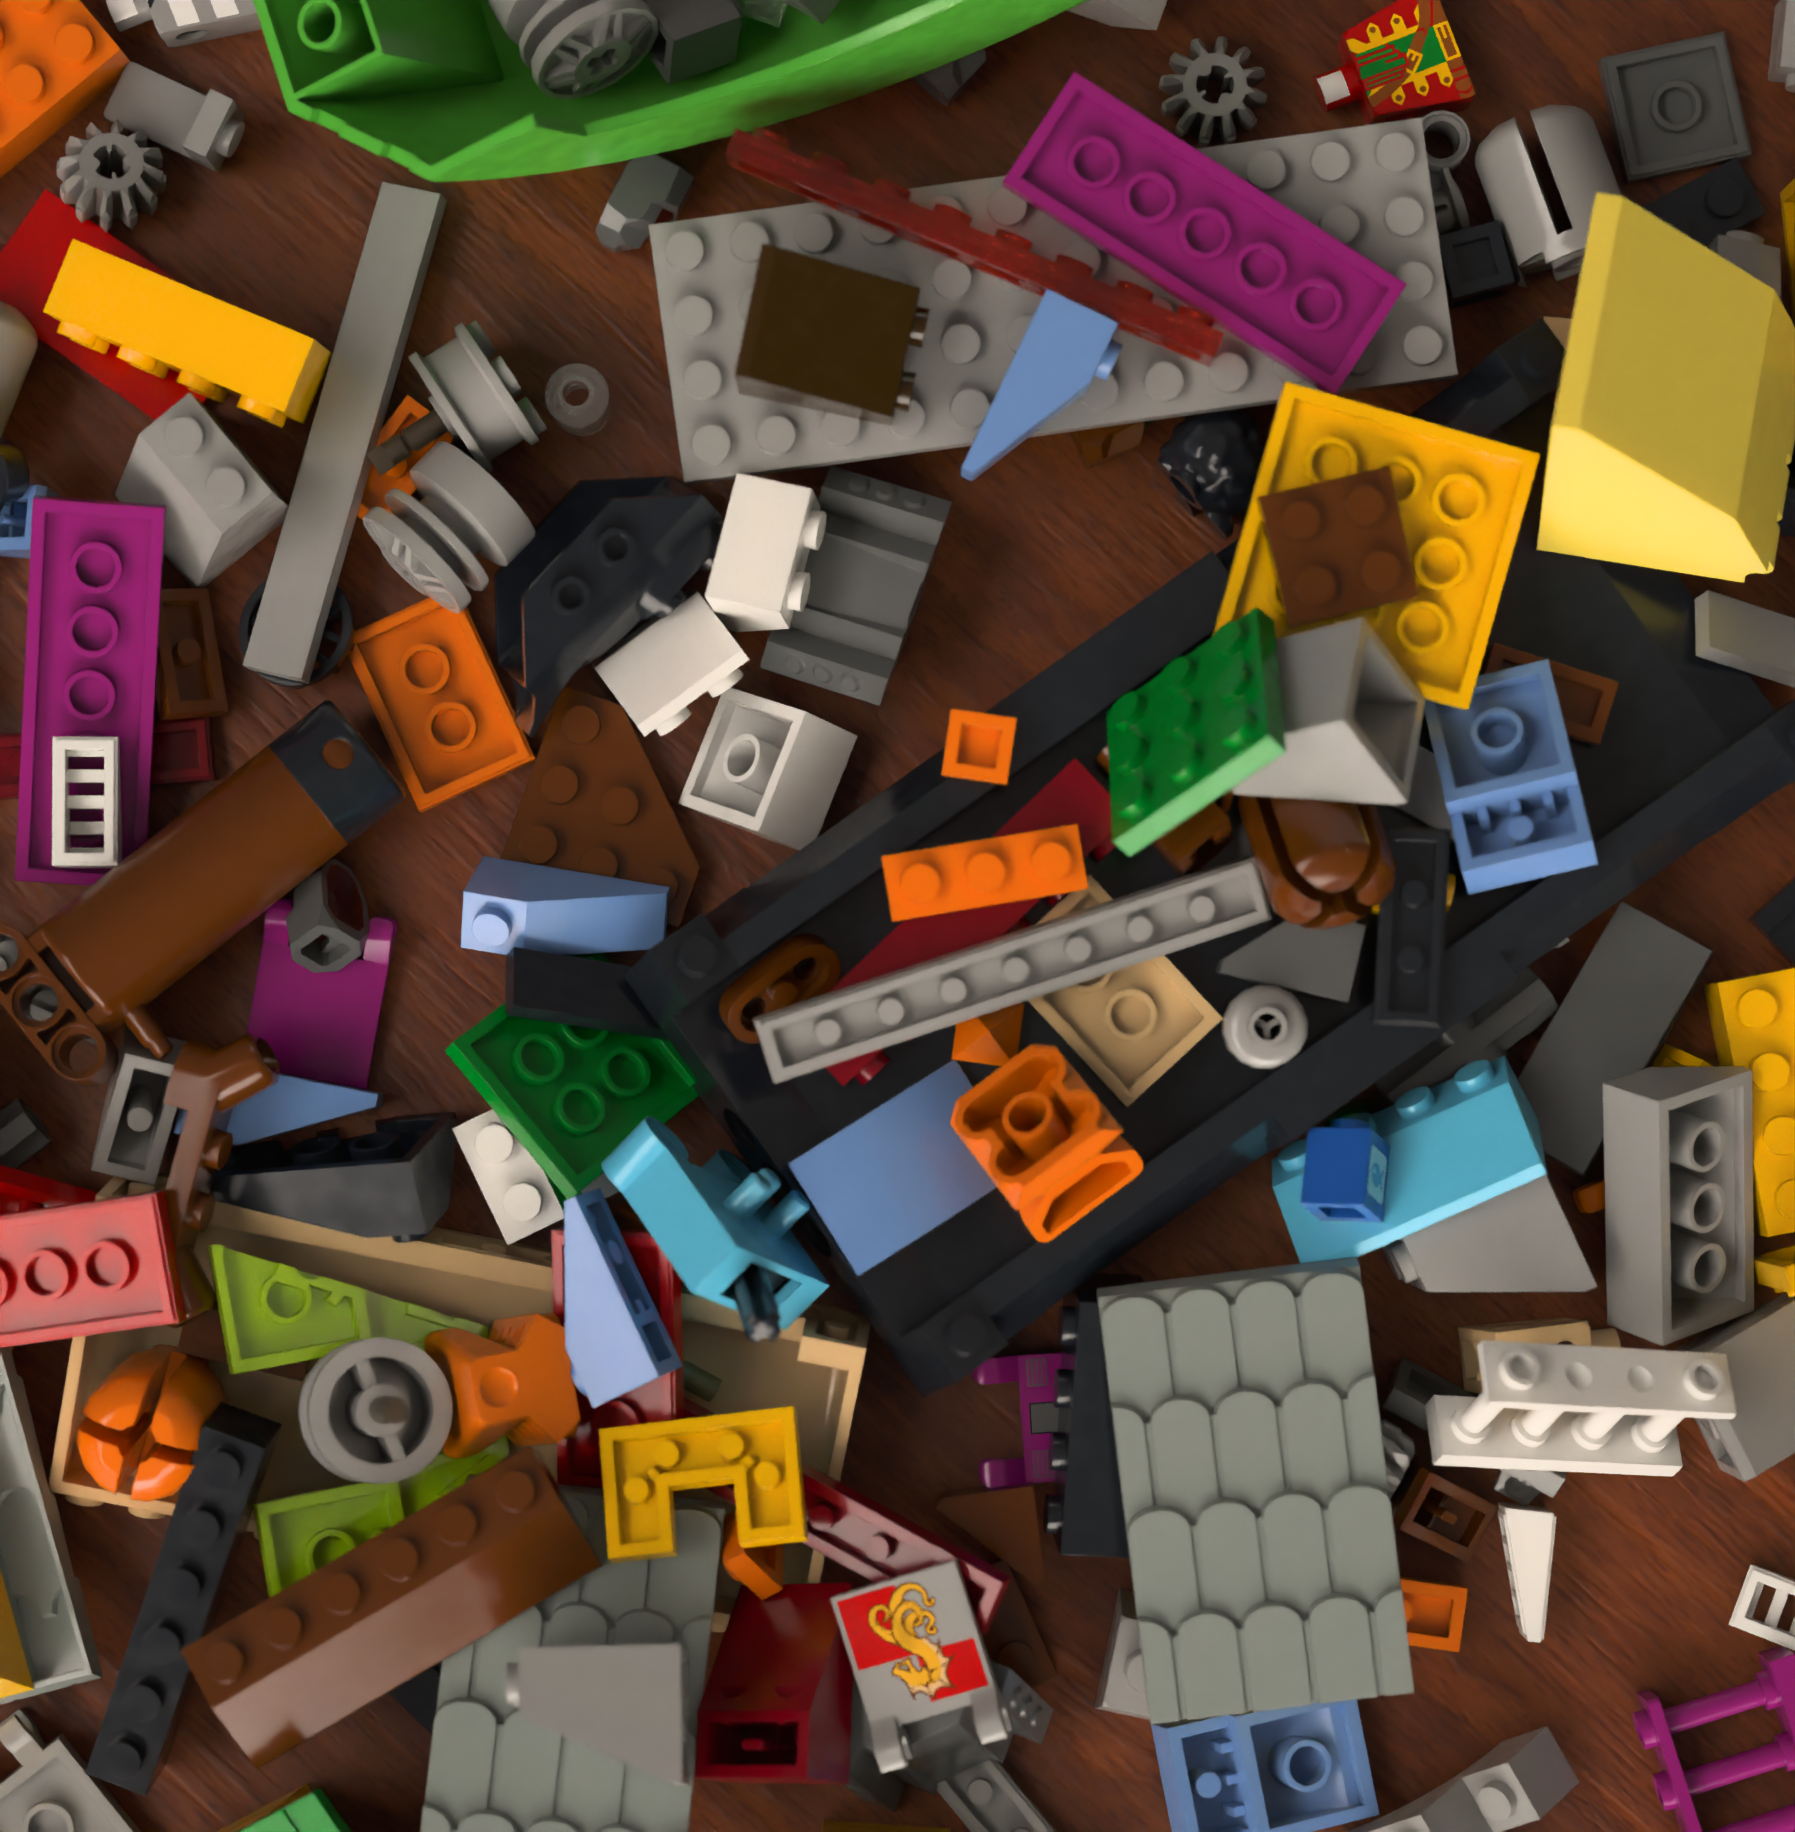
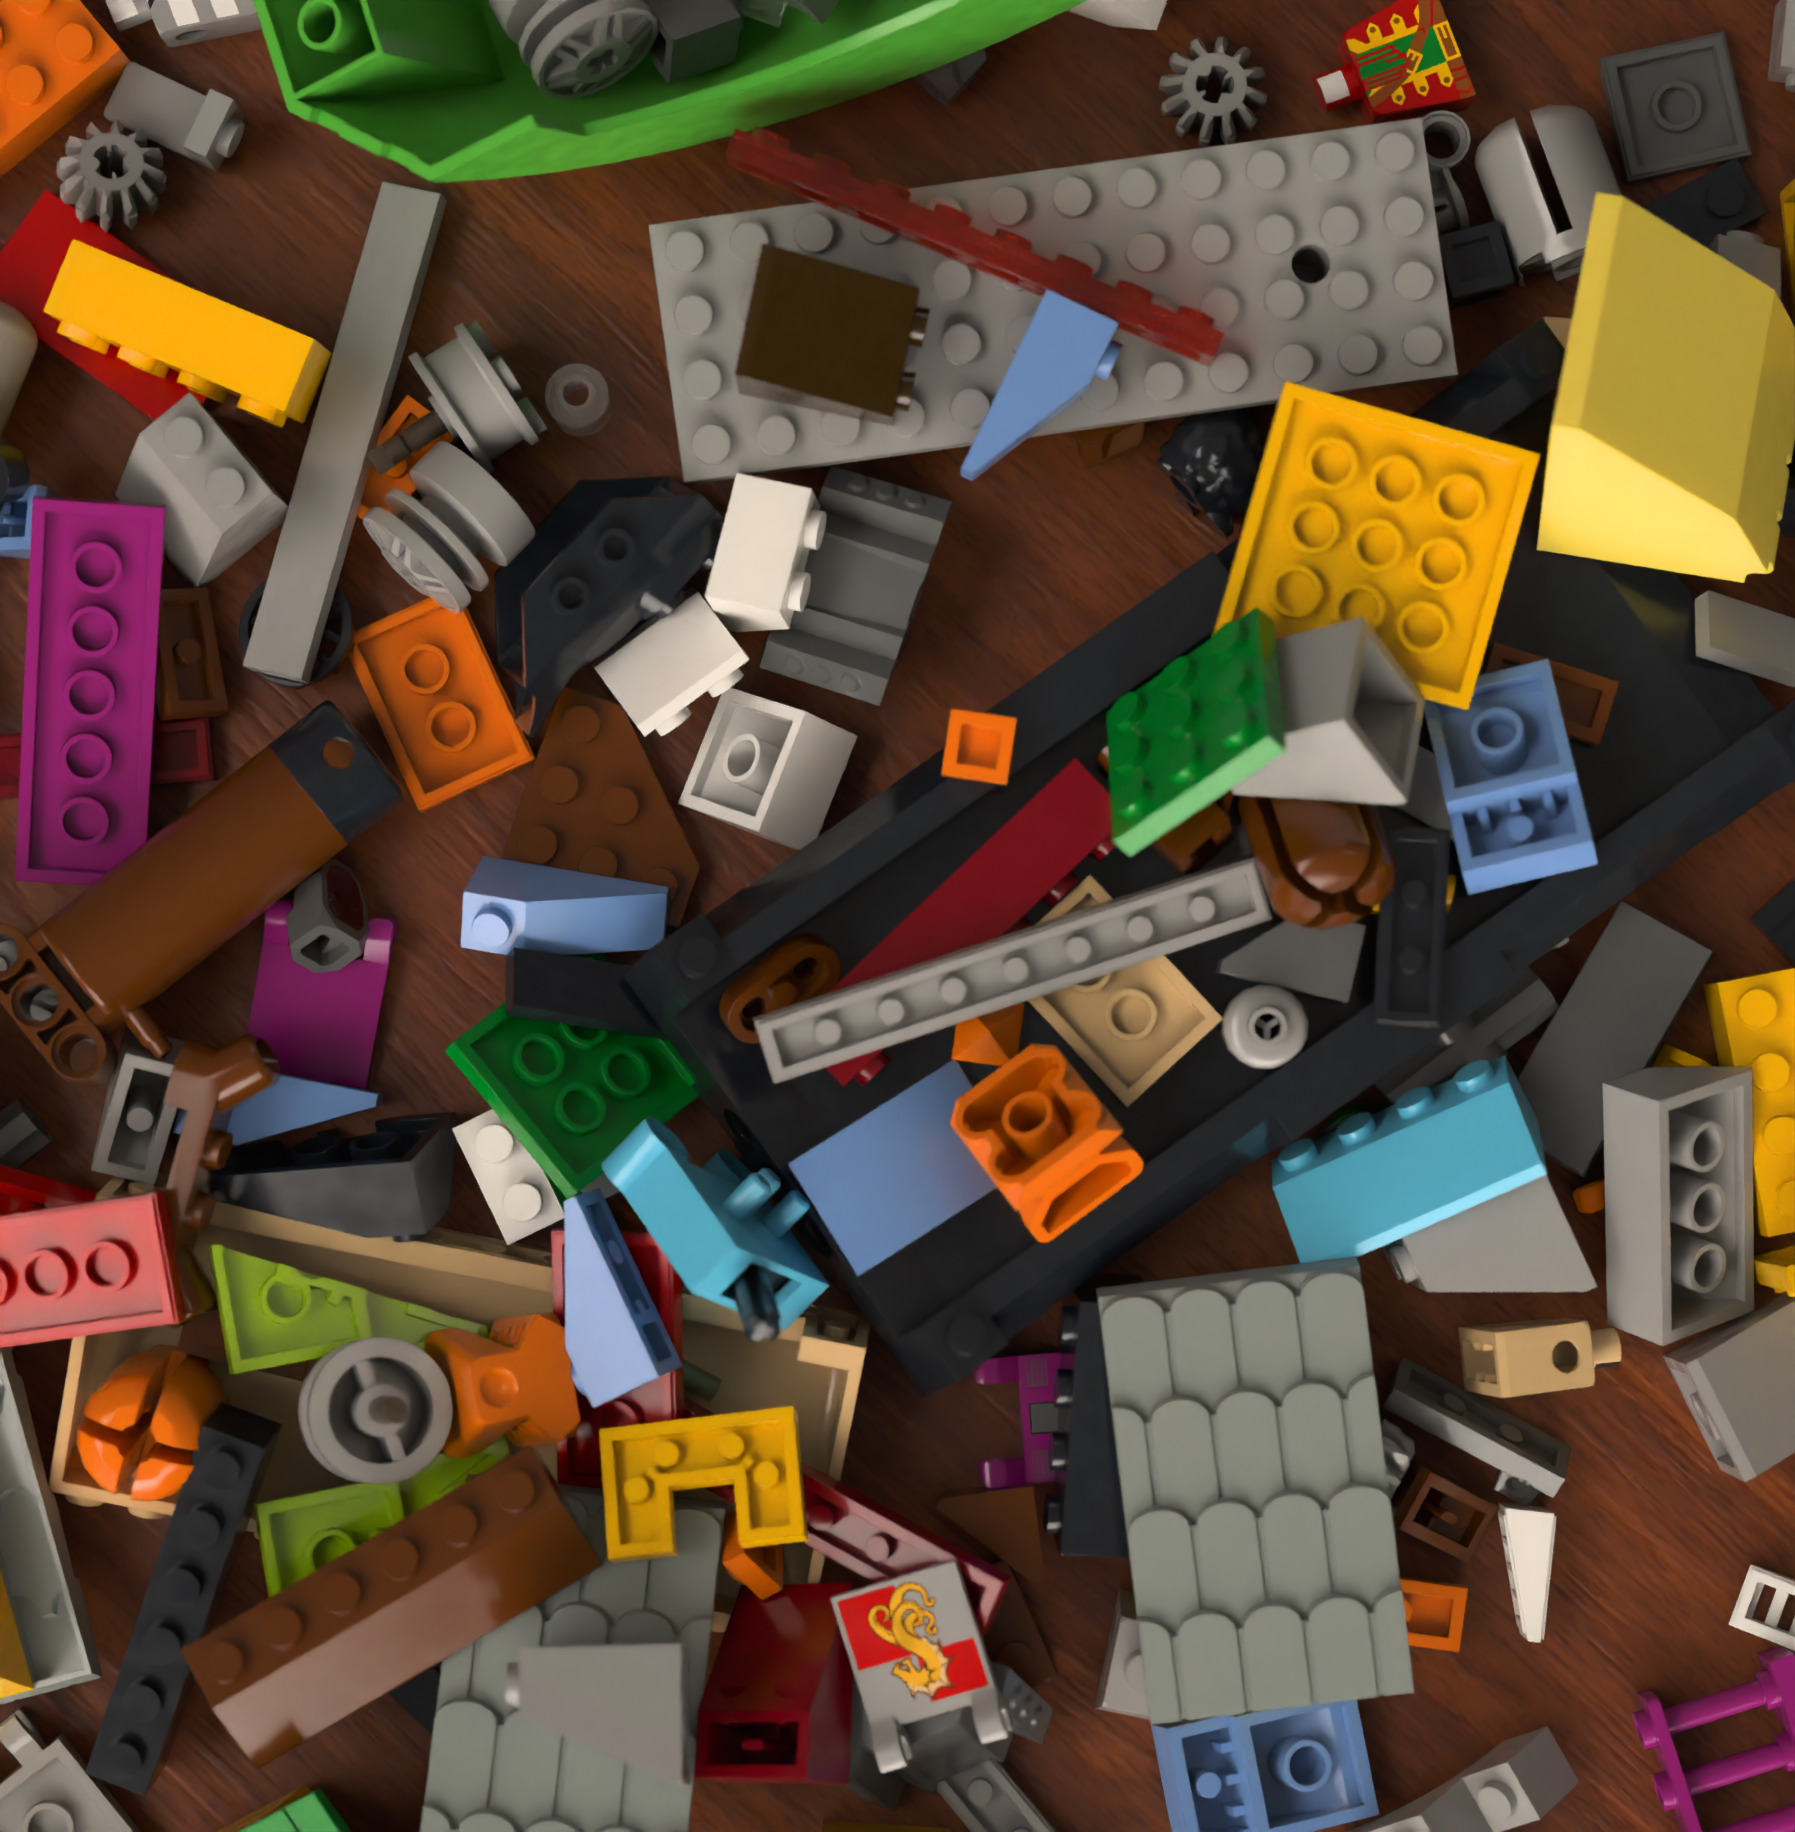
white slope [52,736,122,868] -> none
dark grey rock [595,154,696,253] -> none
orange plate [881,824,1088,922] -> none
magenta plate [1002,71,1407,395] -> none
reddish brown plate [1256,466,1419,629] -> none
blue brick [1301,1119,1390,1222] -> none
white fence [1425,1340,1737,1477] -> none

